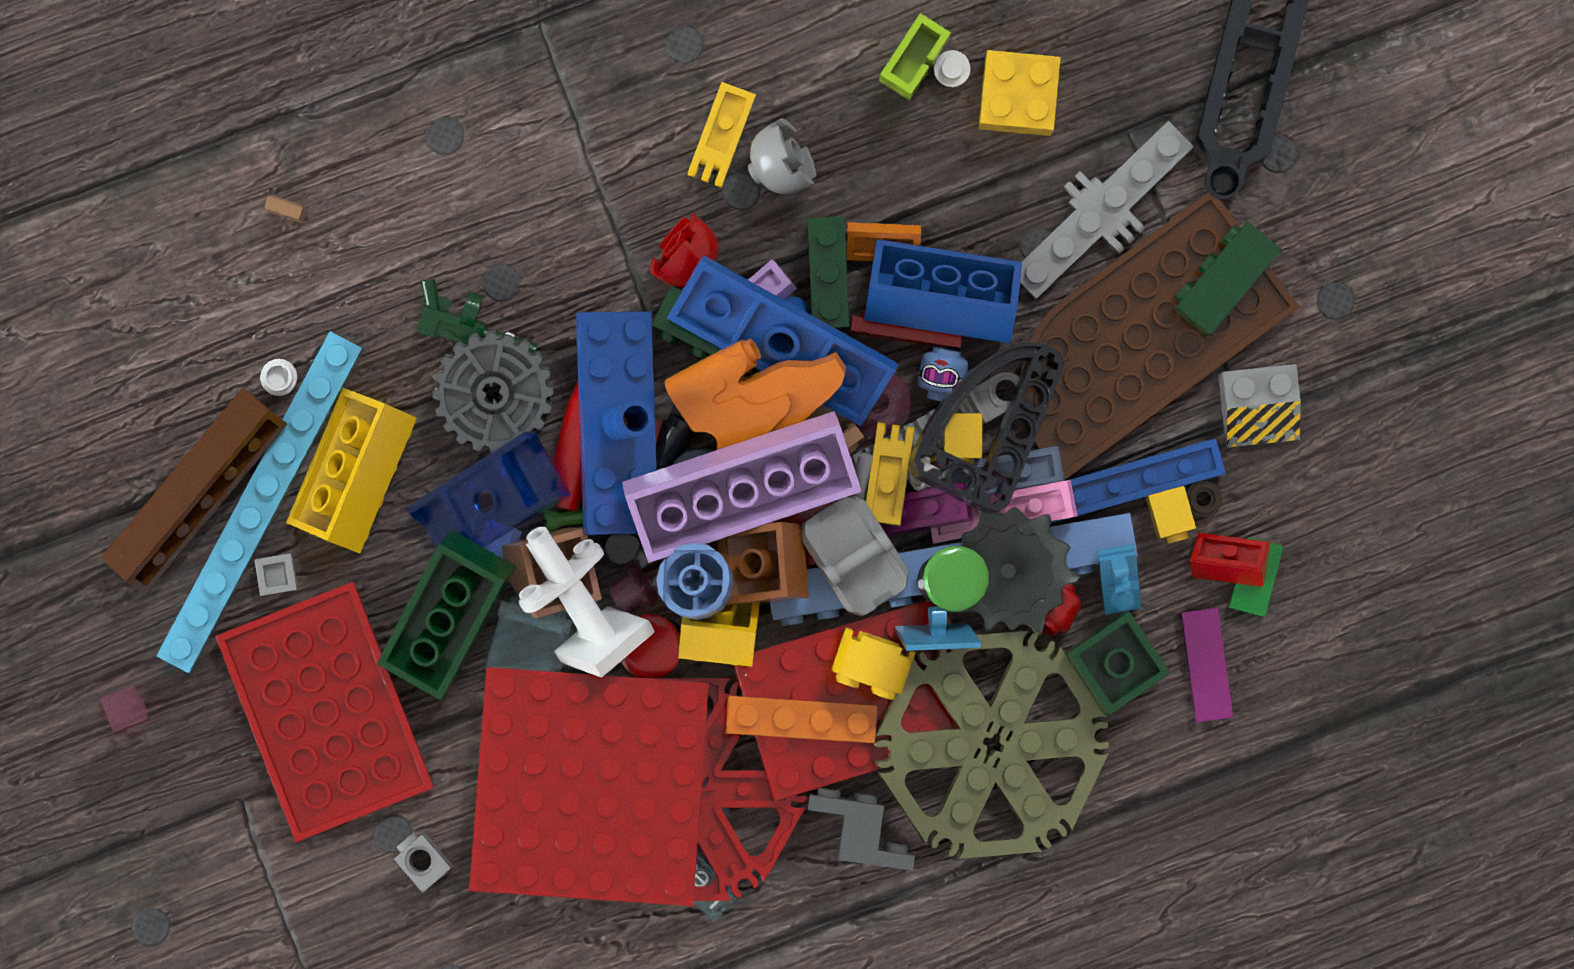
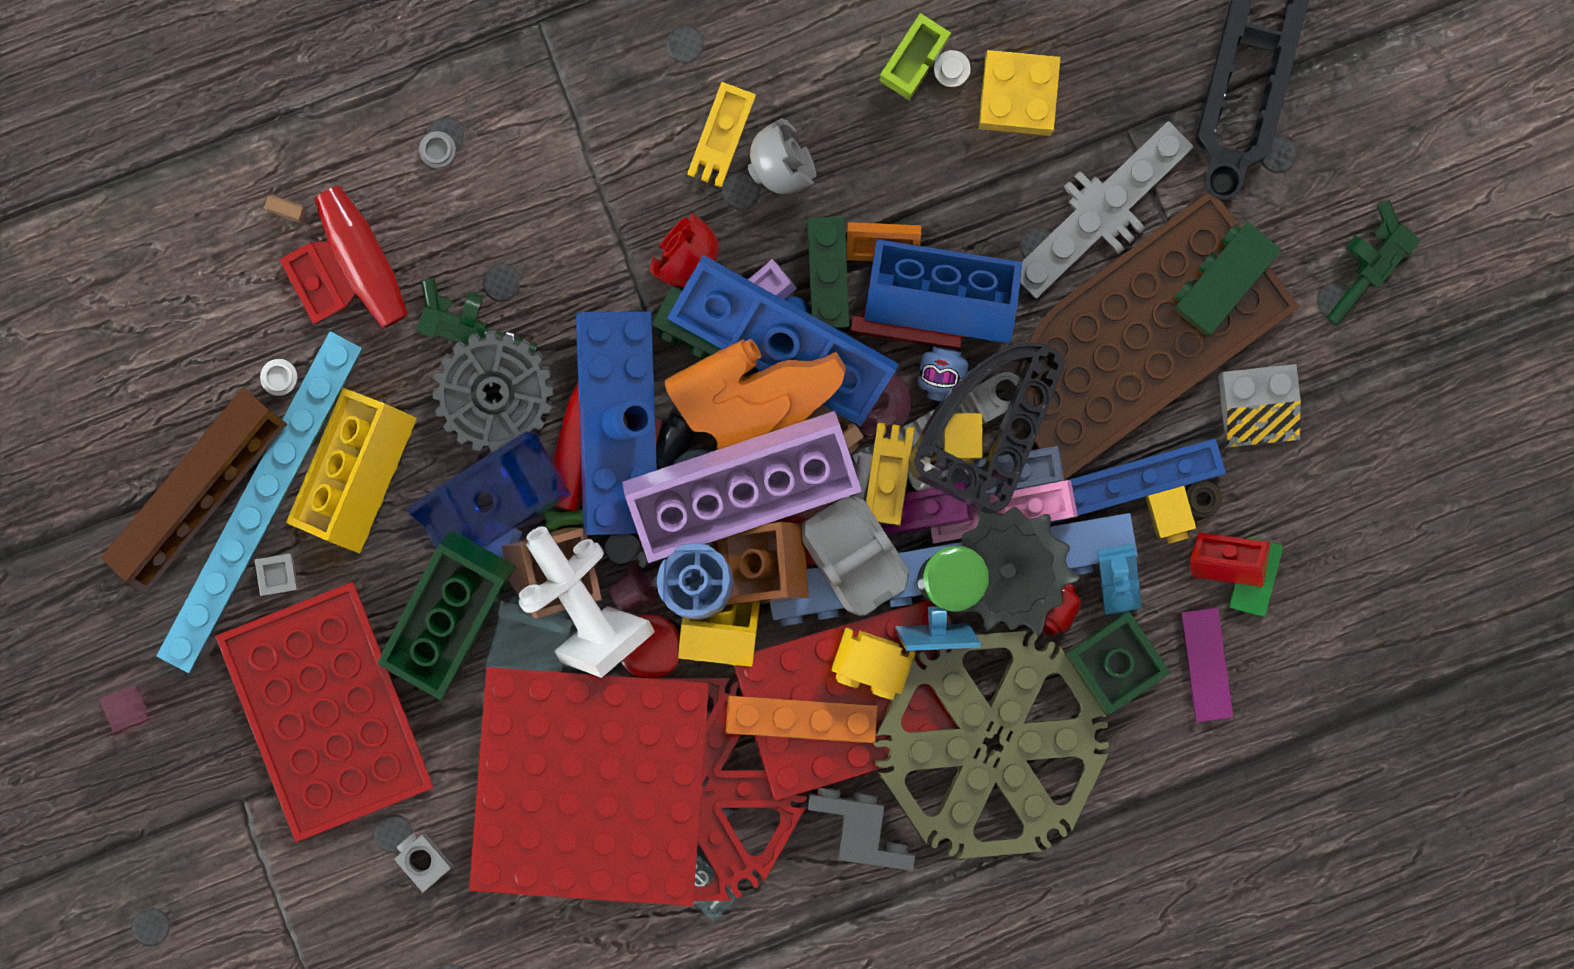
none -> red plate [279,185,408,329]
none -> light grey plate [419,131,456,168]
none -> dark green piece [1326,200,1419,326]

